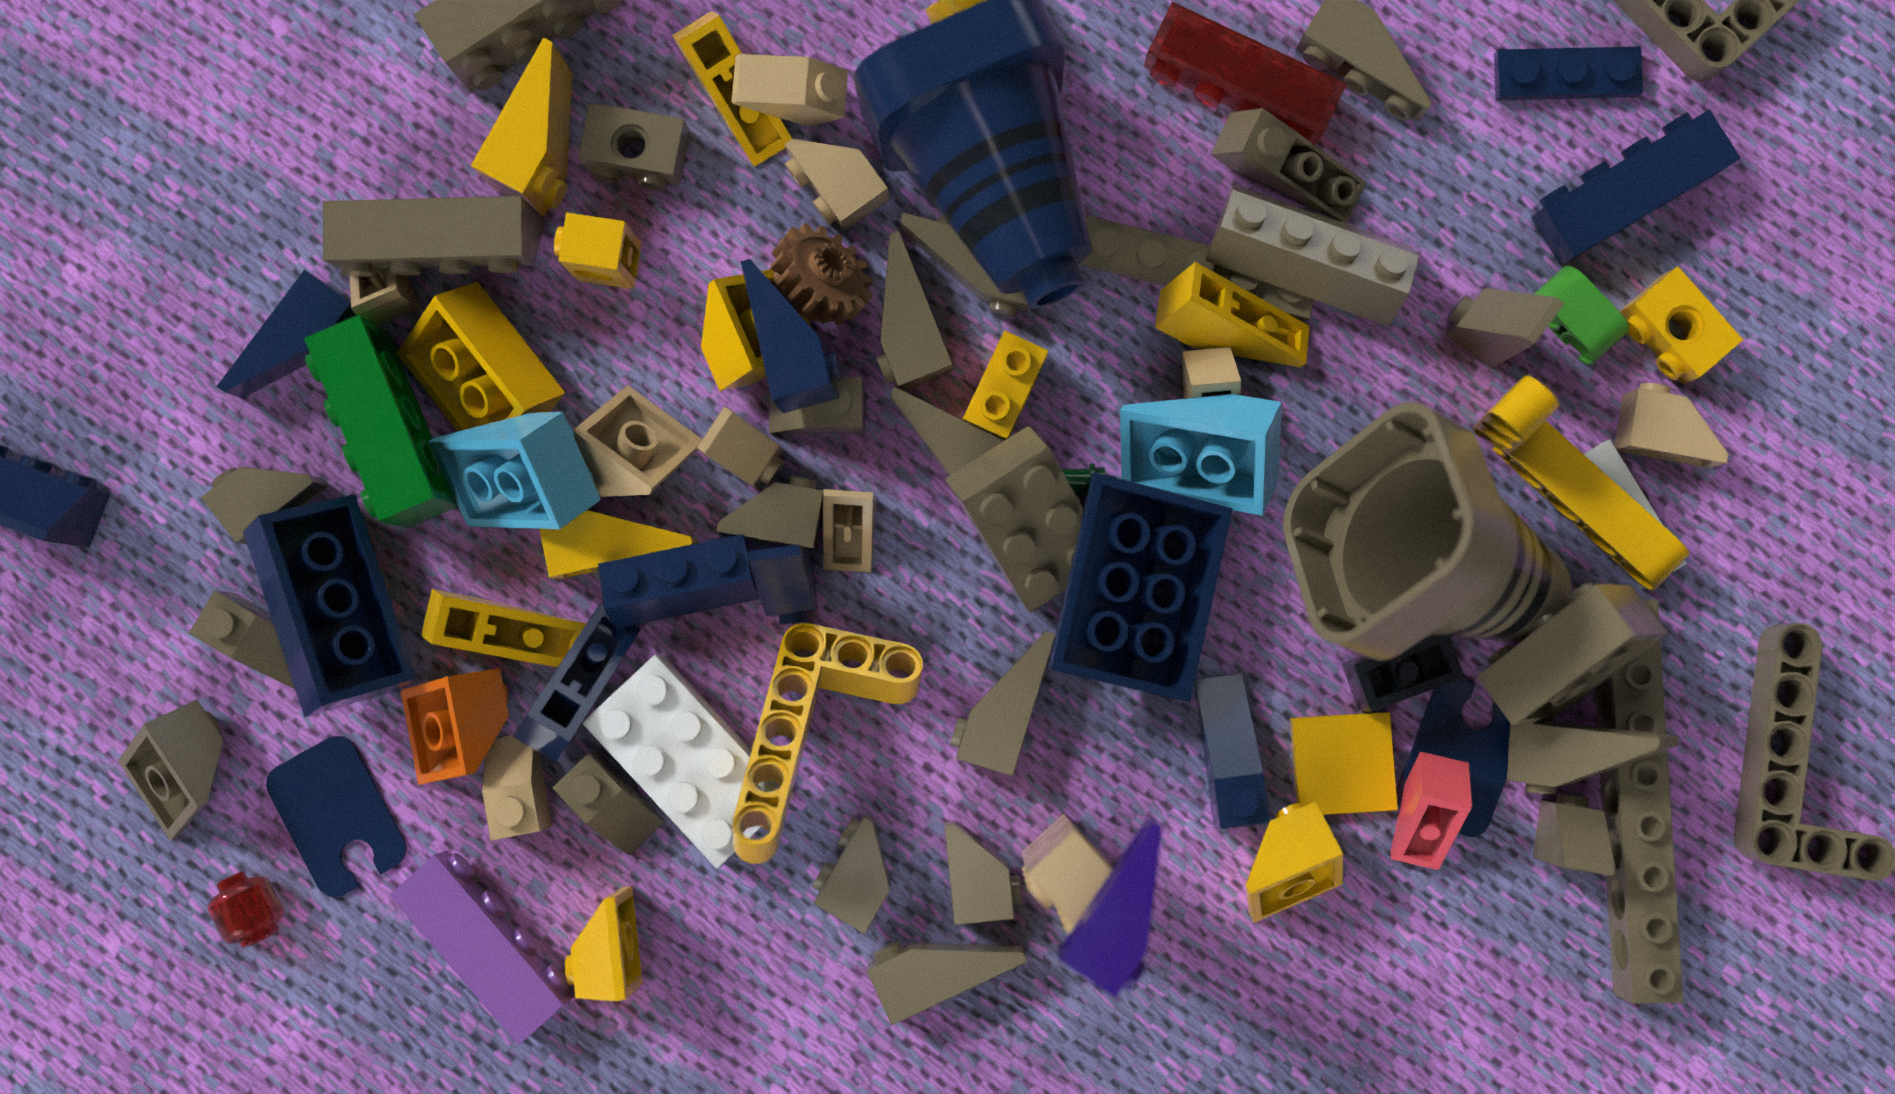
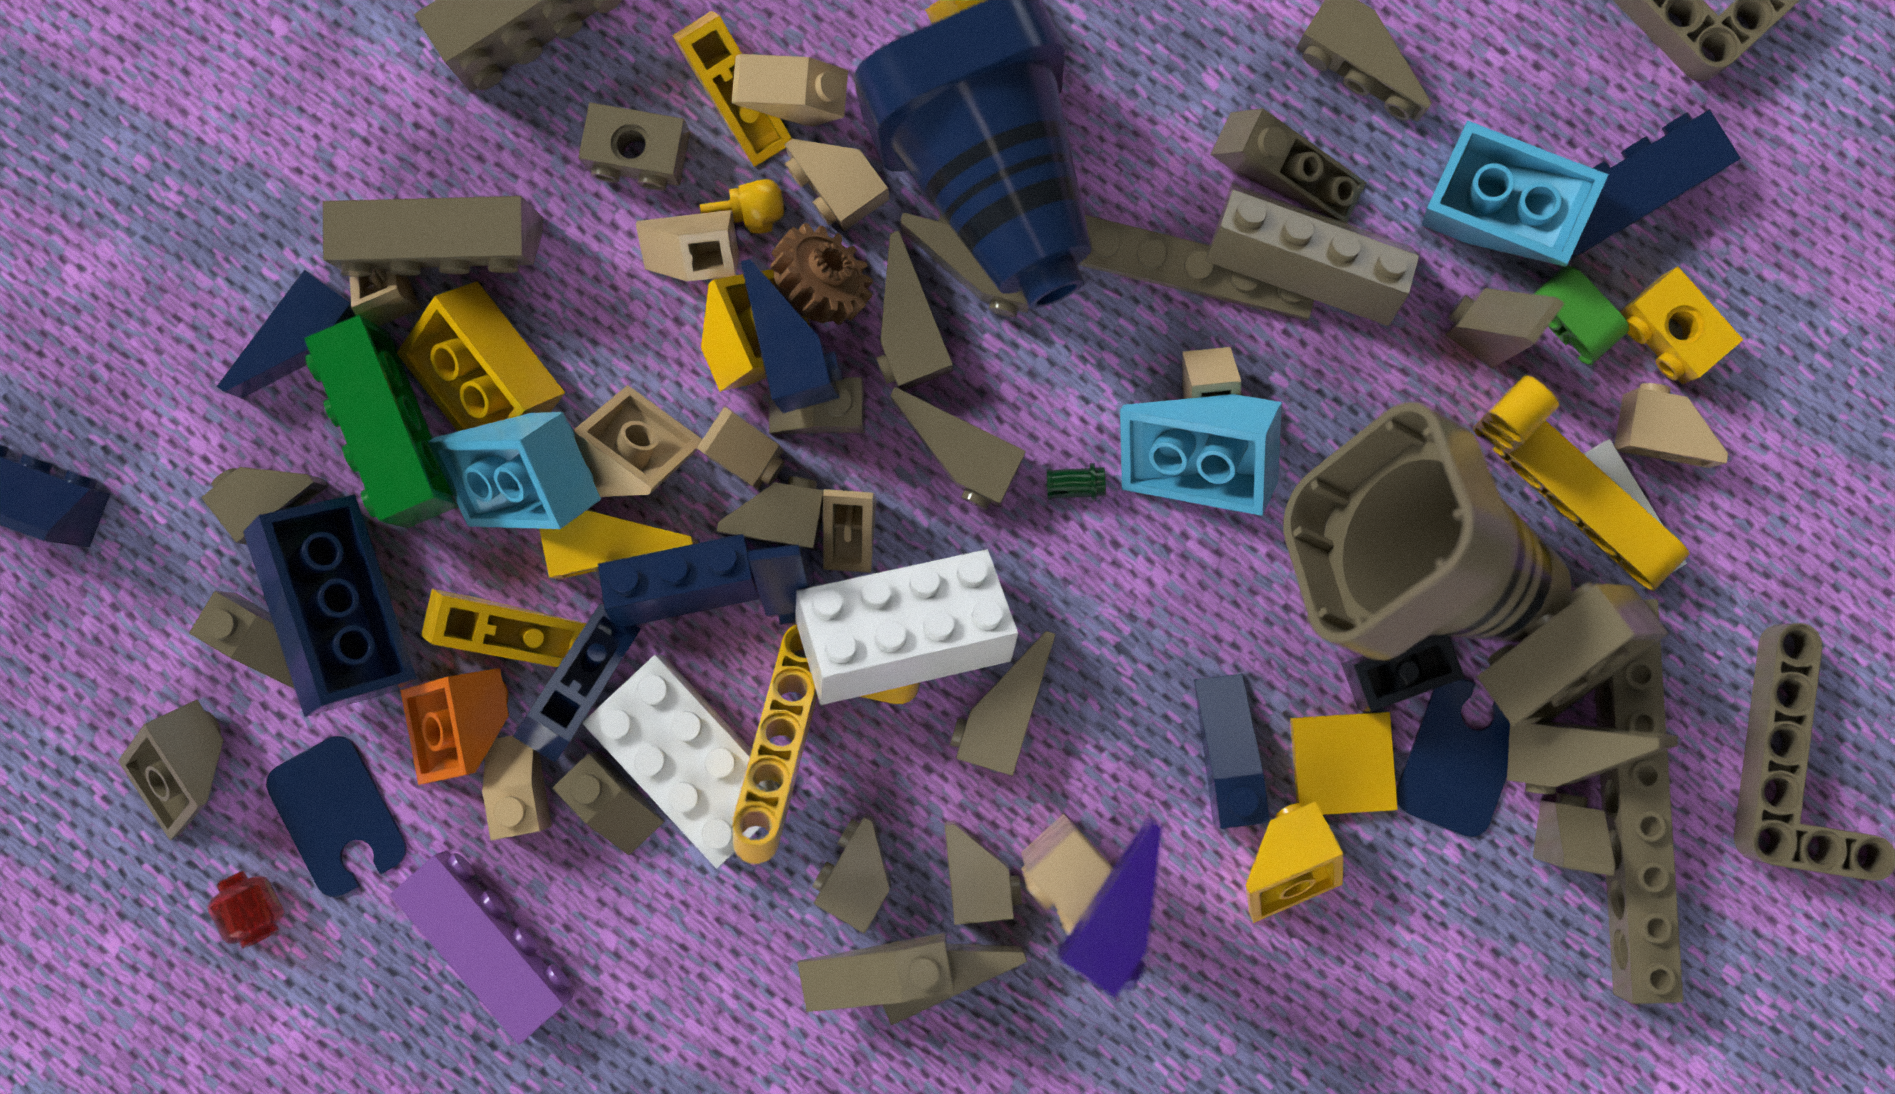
yellow slope [471,37,572,217] -> none
yellow brick [554,212,642,289] -> none
yellow slope [565,886,643,1001] -> none
dark tan brick [945,425,1084,613] -> none
yellow brick [963,330,1049,440] -> none
dark blue slope [1048,472,1233,702] -> none
clear red brick [1143,2,1347,146] -> none
yellow slope [1155,262,1309,368] -> none
coral slope [1390,752,1472,870] -> none
dark blue plate [1494,46,1643,101] -> none
none -> tan slope [636,210,739,282]
none -> yellow piece [700,179,784,233]
none -> white brick [795,549,1018,705]
none -> dark tan slope [797,933,954,1012]
none -> medium azure slope [1421,120,1608,267]

